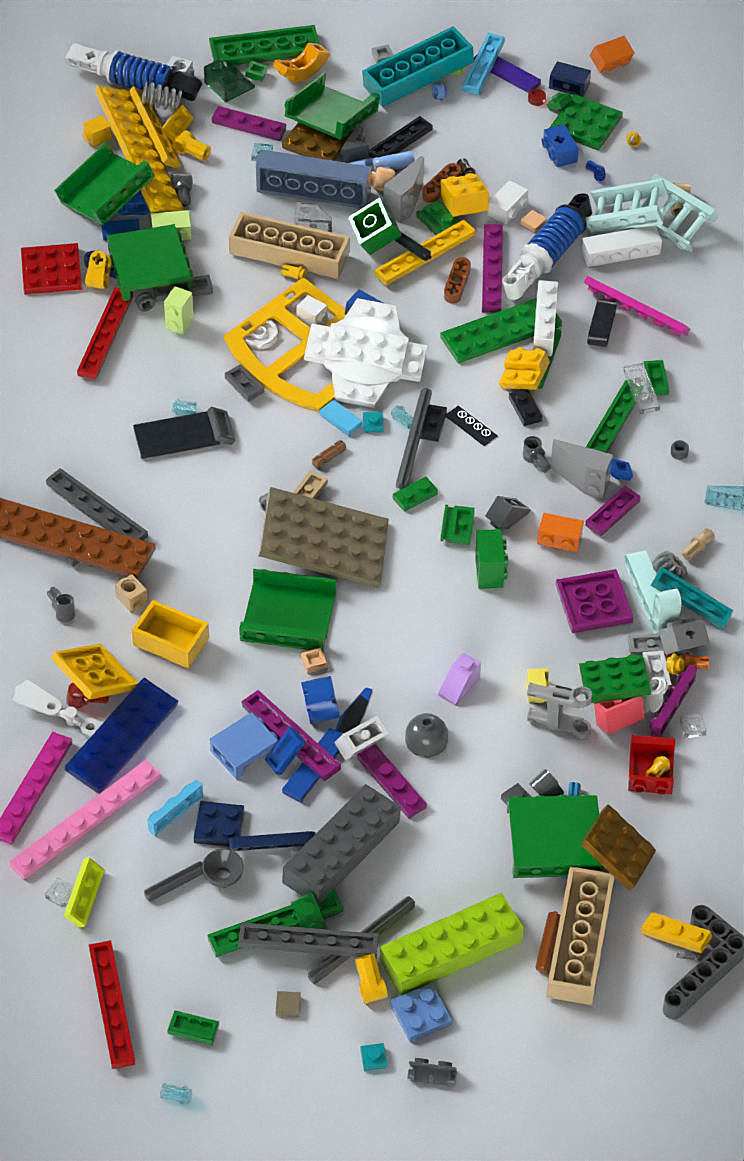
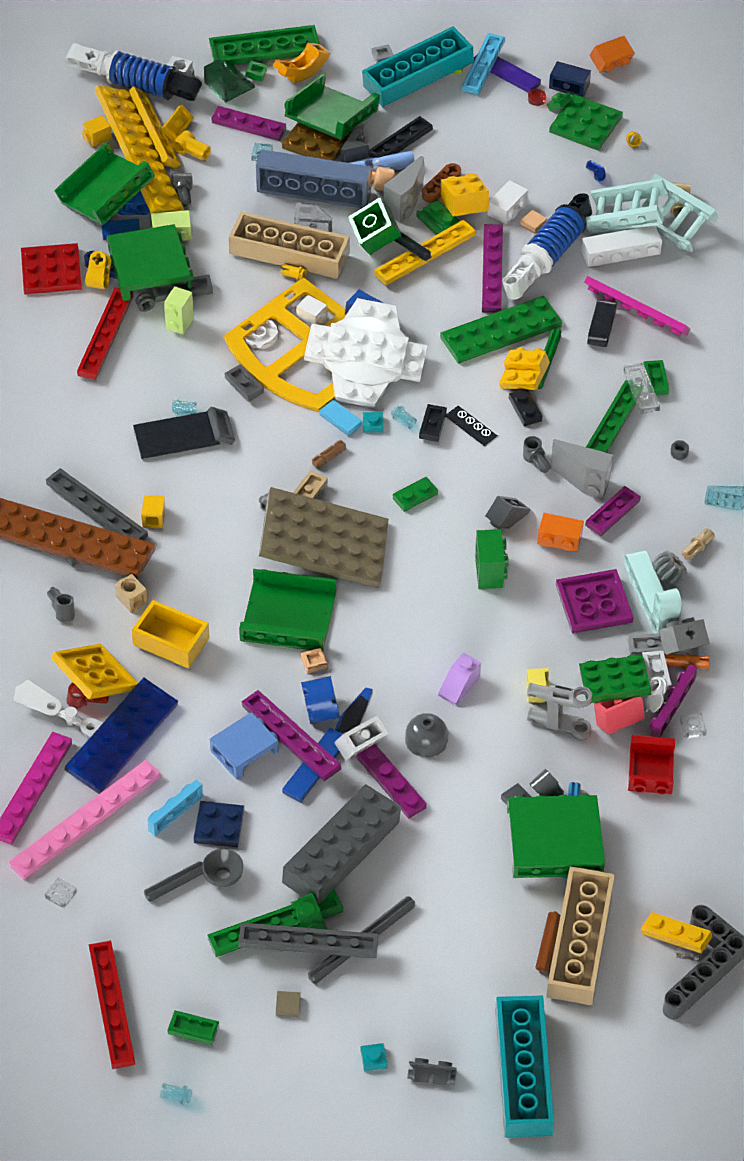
neon yellow plate [64,857,105,928] -> none
light grey piece [142,81,182,112] -> none
dark blue beam [229,831,316,851] -> none
blue tile [265,727,306,775] -> none
yellow piece [355,954,388,1004] -> none
lime brick [380,892,524,996] -> none
medium blue plate [390,983,452,1042] -> none
dark grey axle [396,388,432,490] -> none
medium blue plate [432,83,447,101] -> none
green plate [440,504,475,545] -> none
dark orange beam [444,257,471,303] -> none
dark brown pin [457,158,475,176] -> none
white brick [533,280,558,356] -> none
blue brick [541,124,578,167] -> none
pearl gold plate [580,804,656,891] -> none
blue plate [611,458,633,481] -> none
yellow pin [646,756,670,777] -> none
teal plate [650,566,733,629] -> none
yellow plate [666,653,684,676] -> none
none -> yellow brick [141,495,165,528]
none -> teal brick [495,995,554,1138]

